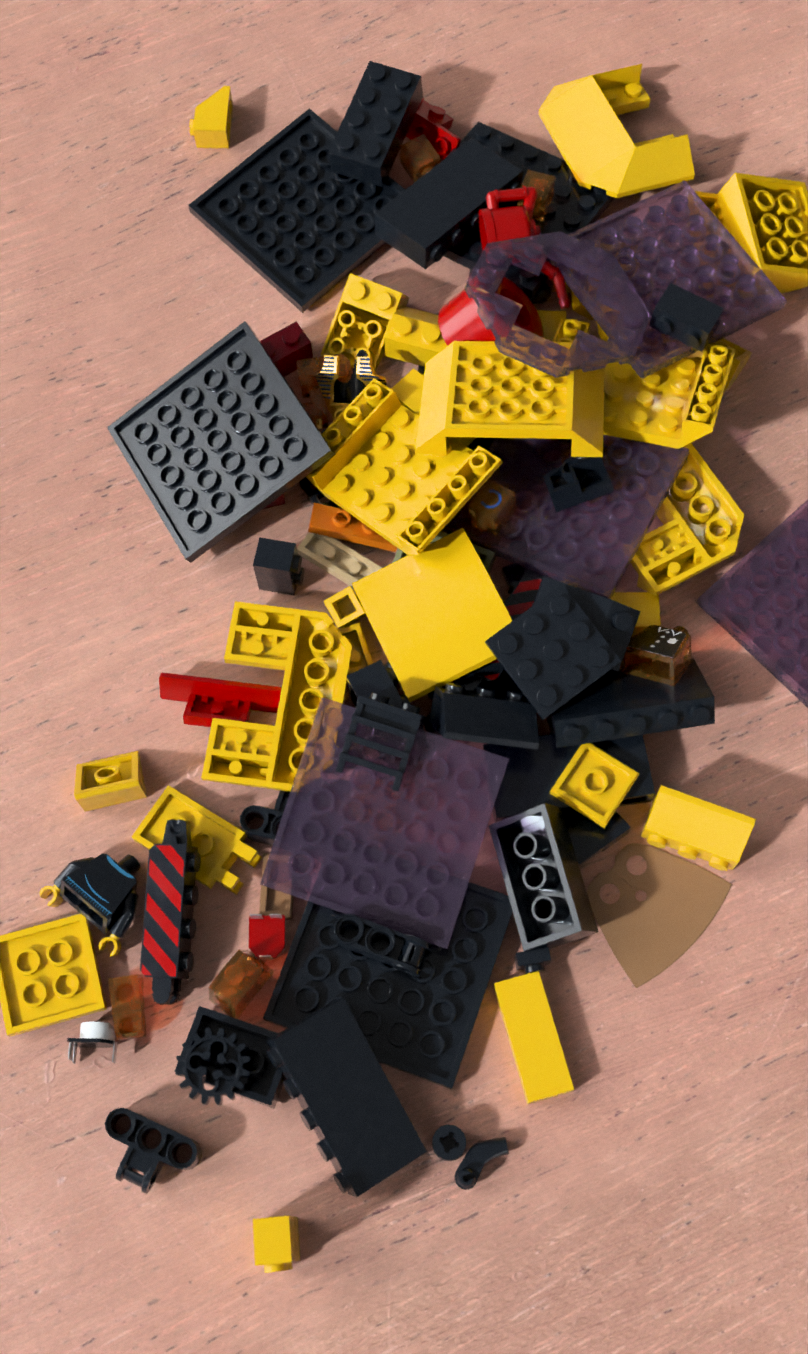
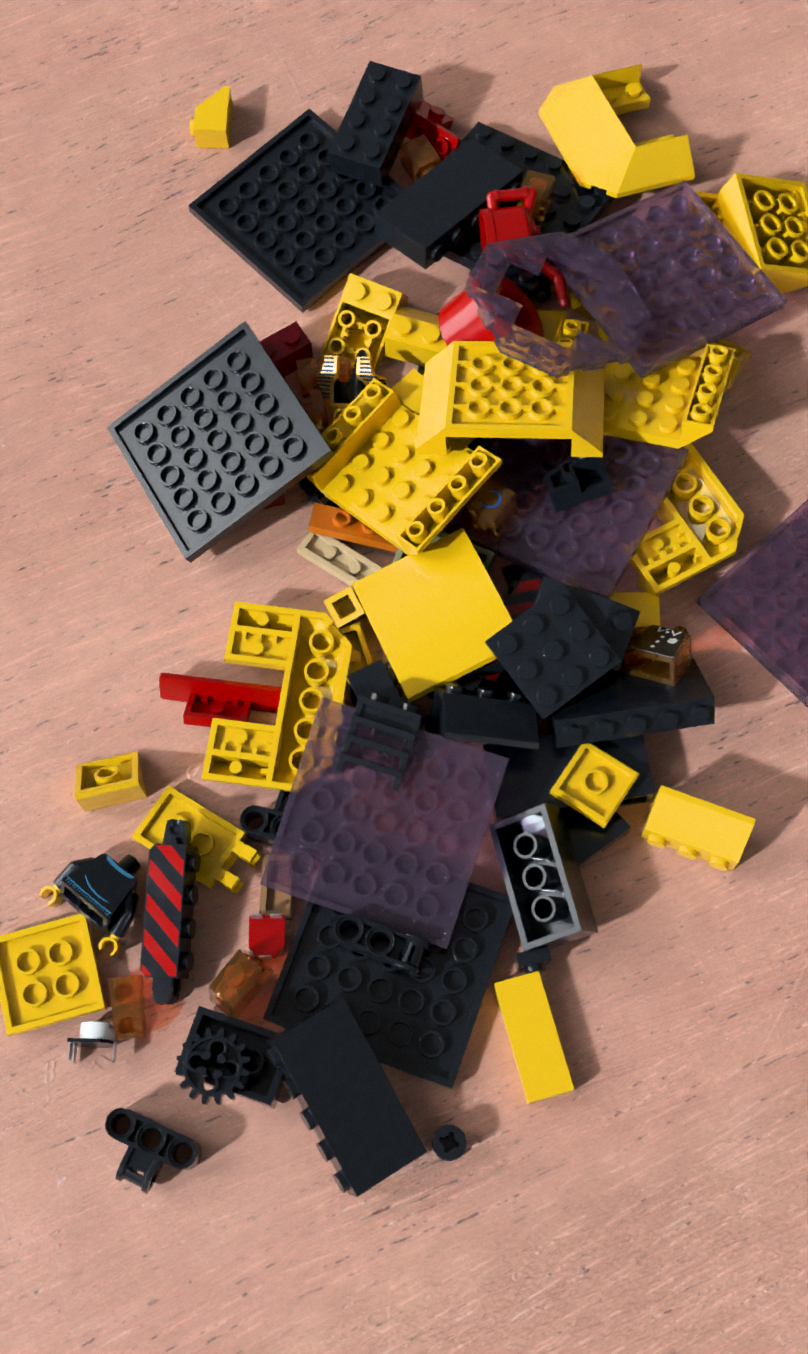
yellow brick [252,1216,301,1273] -> none
black brick [253,537,304,595] -> none
black arm [455,1137,509,1190] -> none
medium nougat piece [587,843,732,988] -> none
black brick [649,283,724,352] -> none

